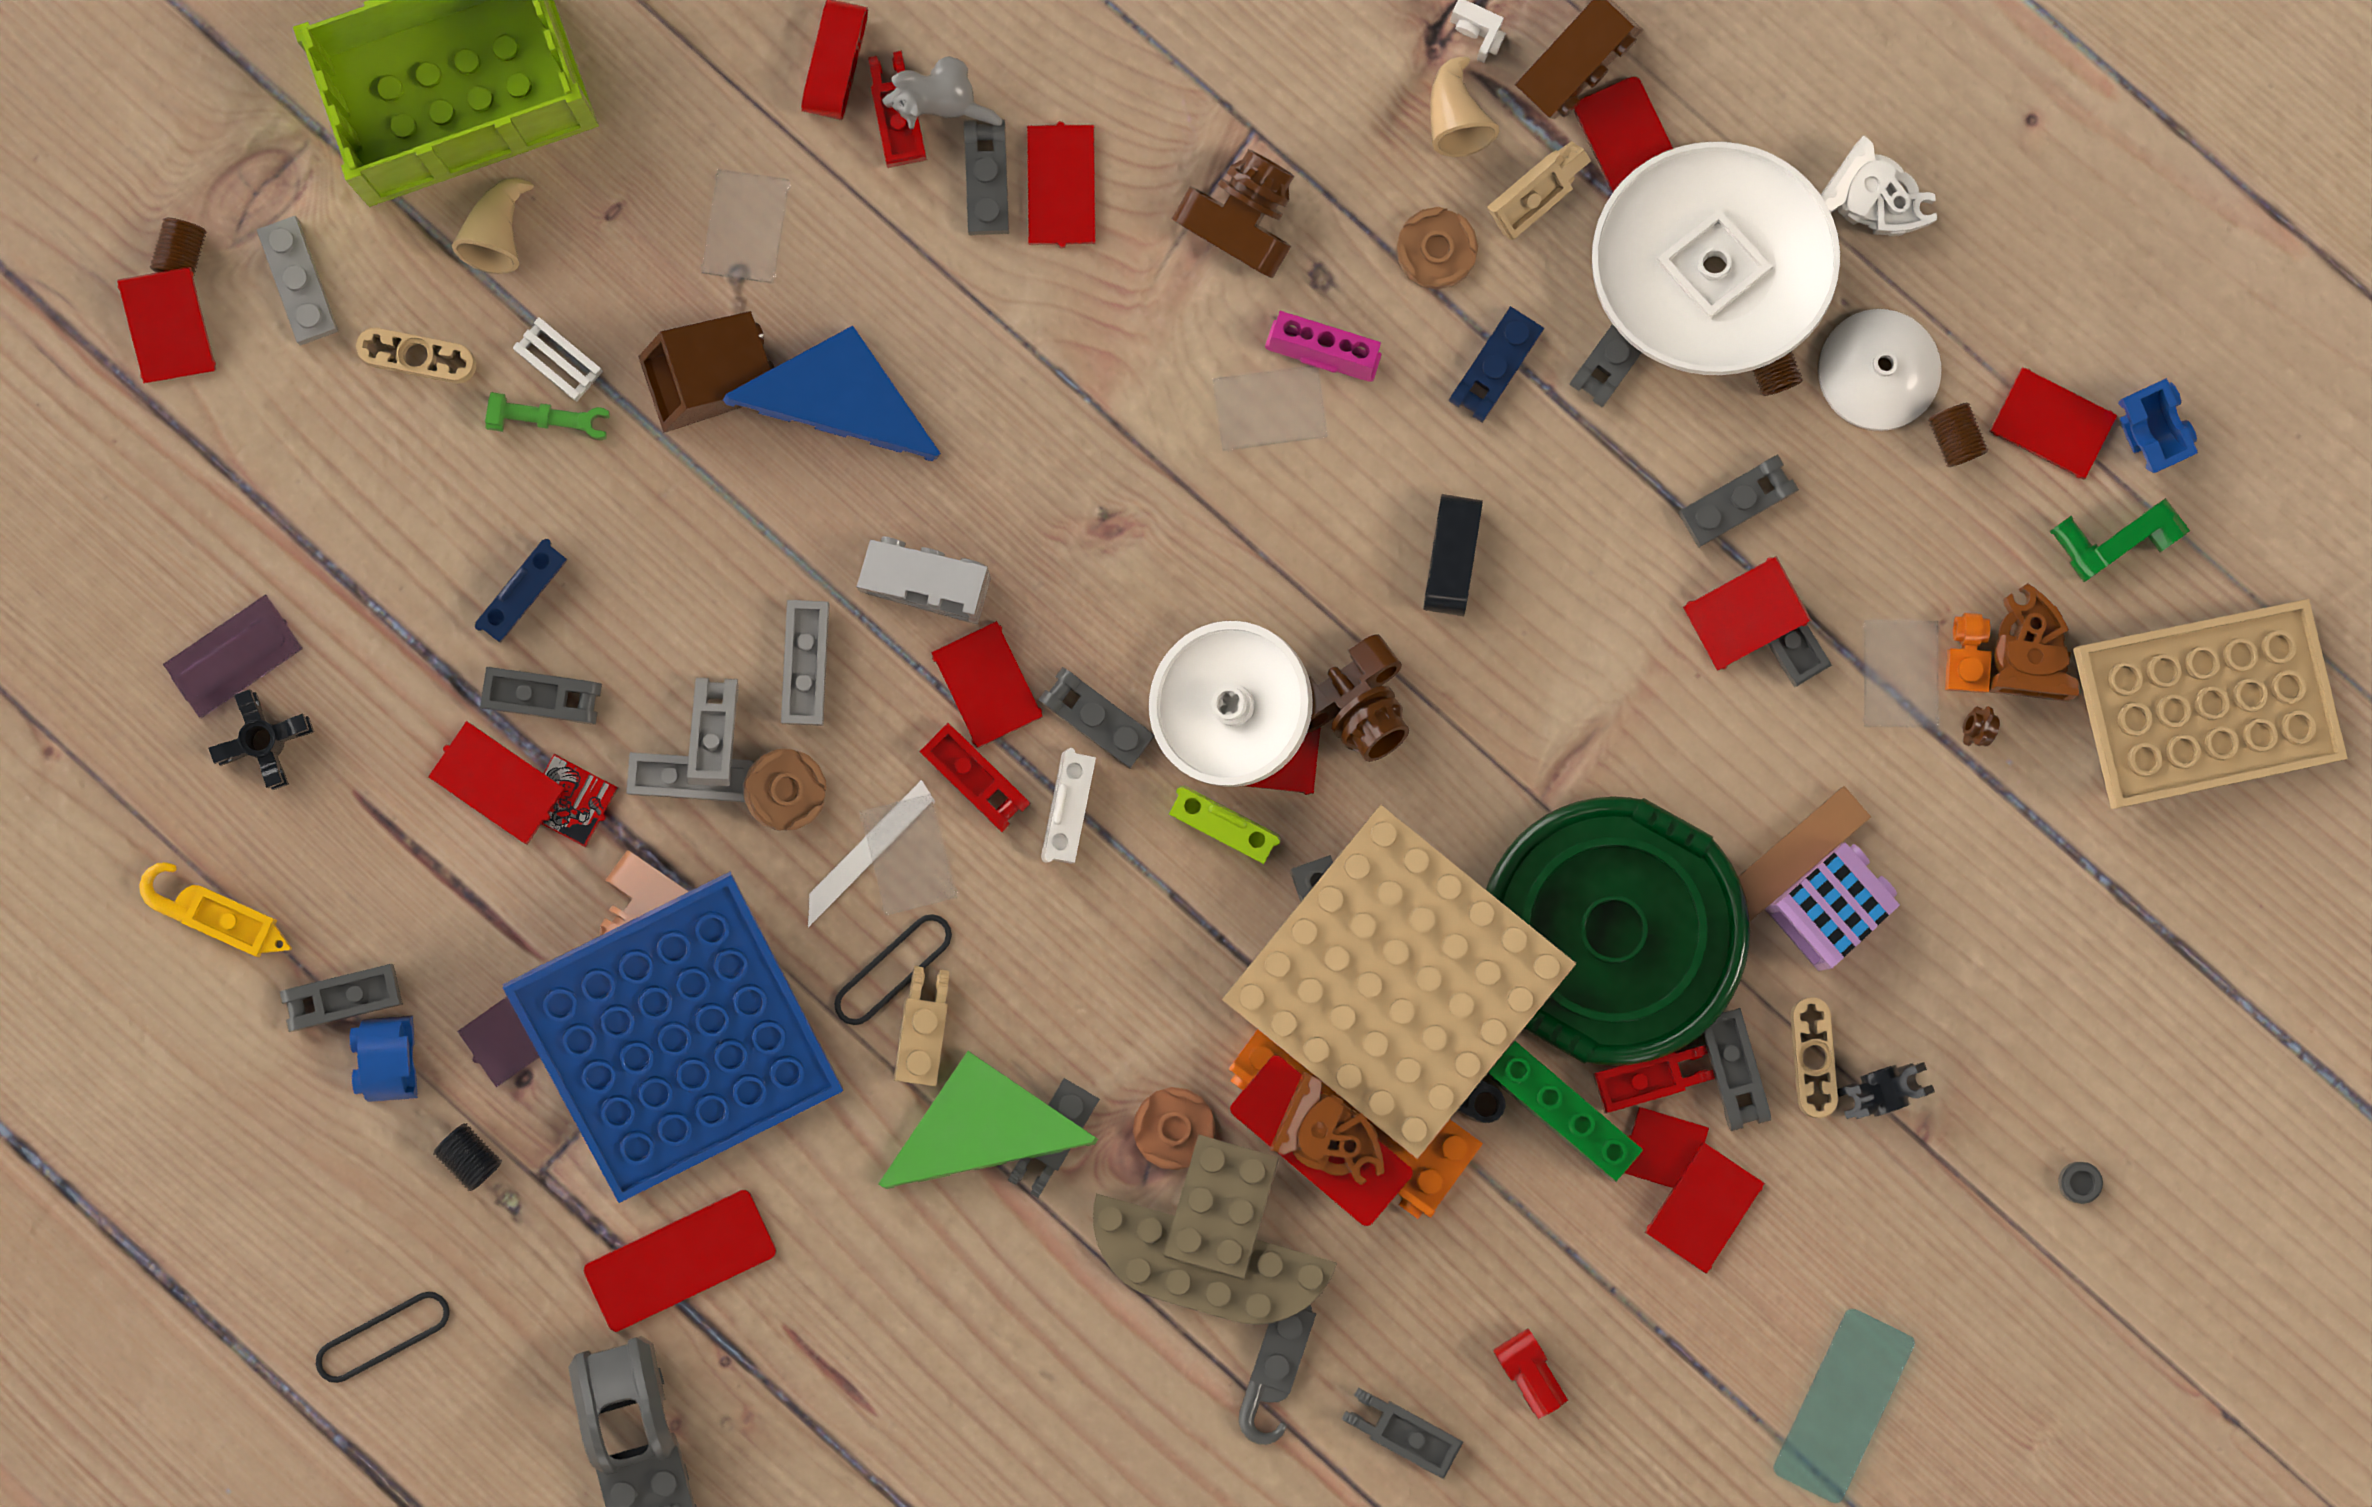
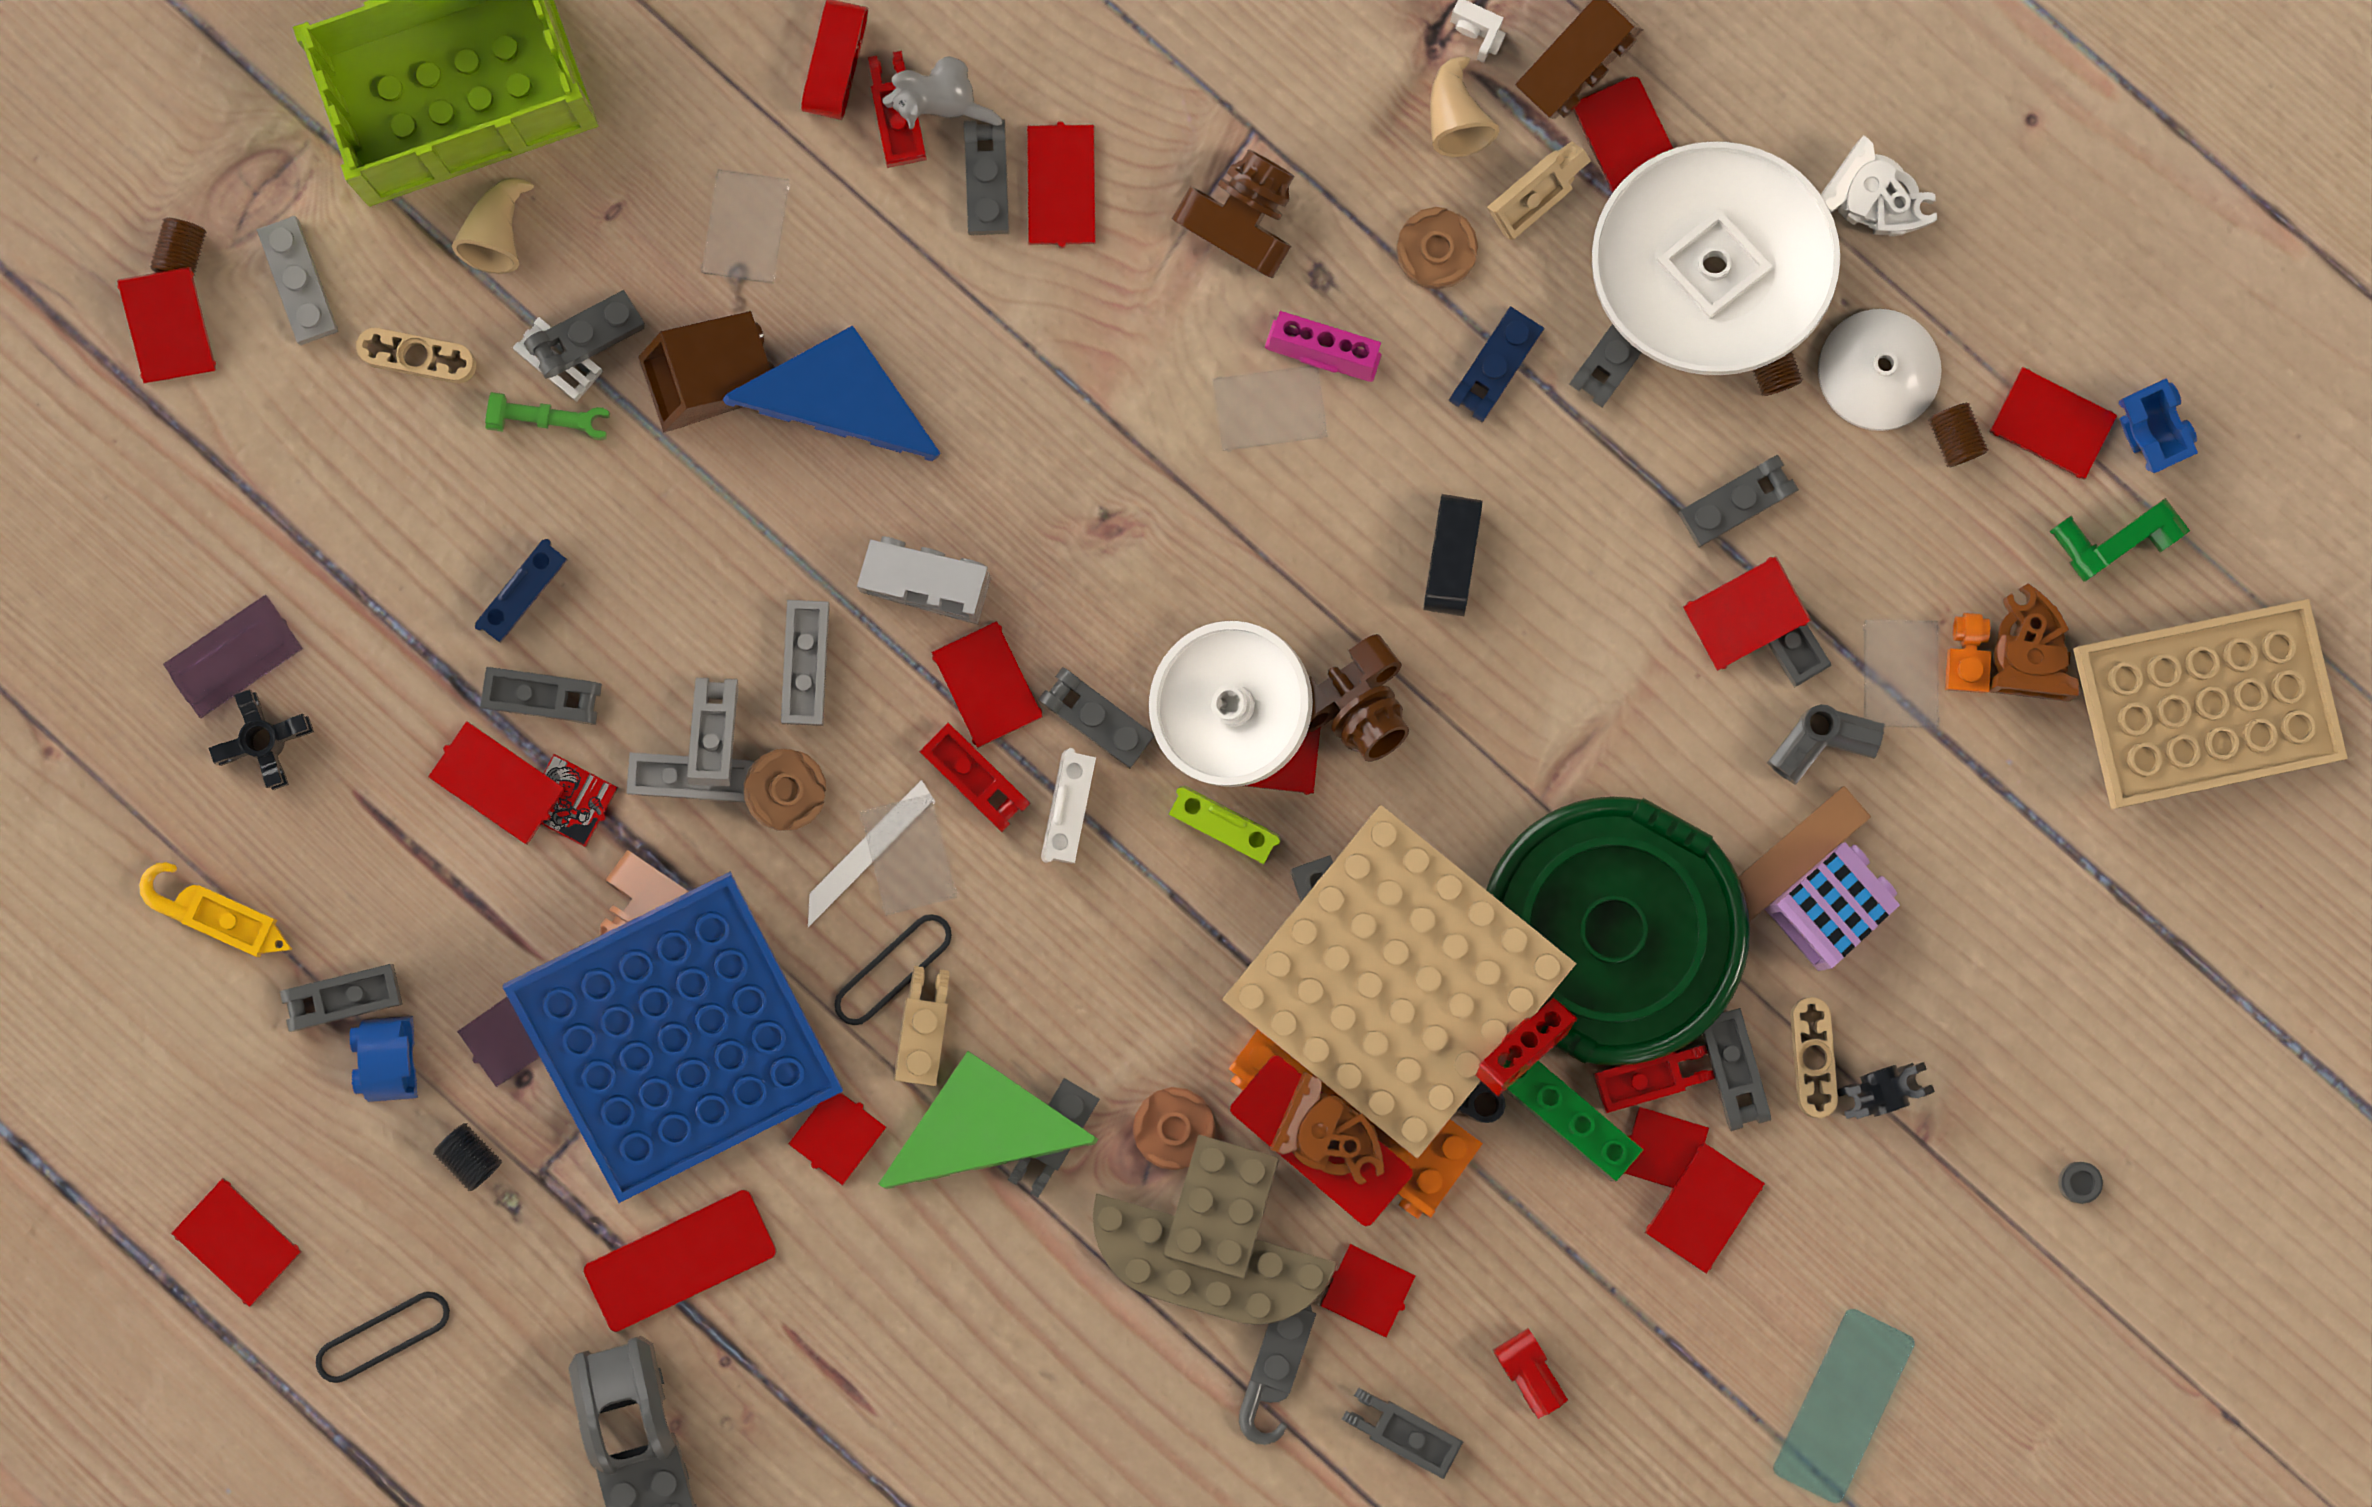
reddish brown plate [1963,706,2000,746] -> none
none -> red piece [171,1178,302,1307]
none -> dark grey plate [524,290,645,379]
none -> red piece [788,1093,887,1185]
none -> red piece [1320,1244,1416,1338]
none -> red piece [1475,998,1577,1096]
none -> dark grey piece [1767,704,1885,785]

